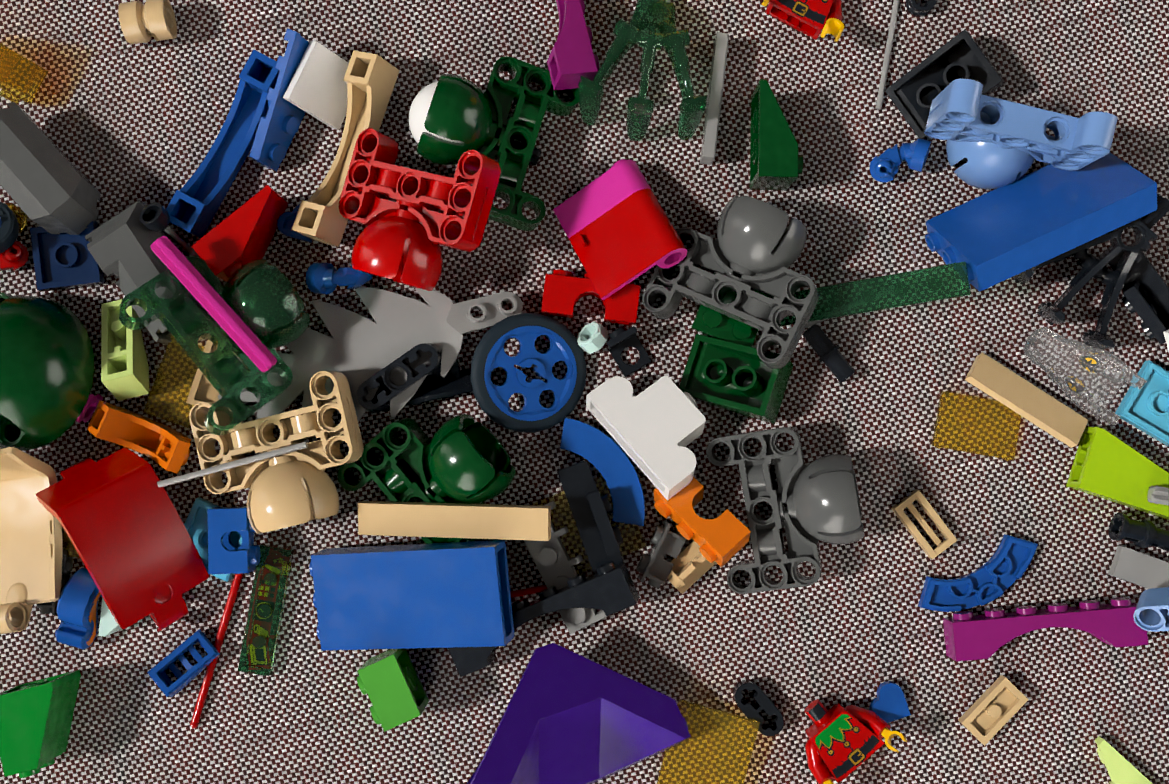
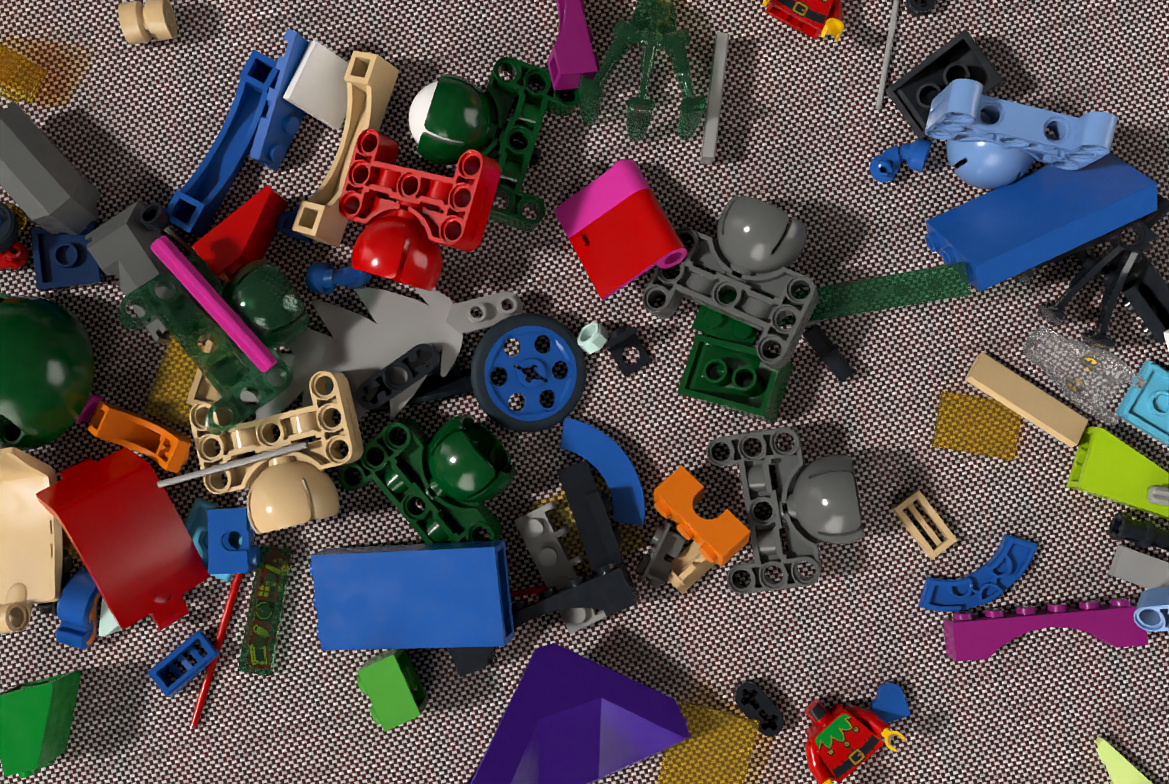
yellowish green slope [101,298,149,401] -> none
tan tile [357,501,551,541] -> none
red arch [541,270,641,326] -> none
white brick [586,376,706,501] -> none
dark green slope [749,79,803,191] -> none
tan plate [958,675,1029,746] -> none

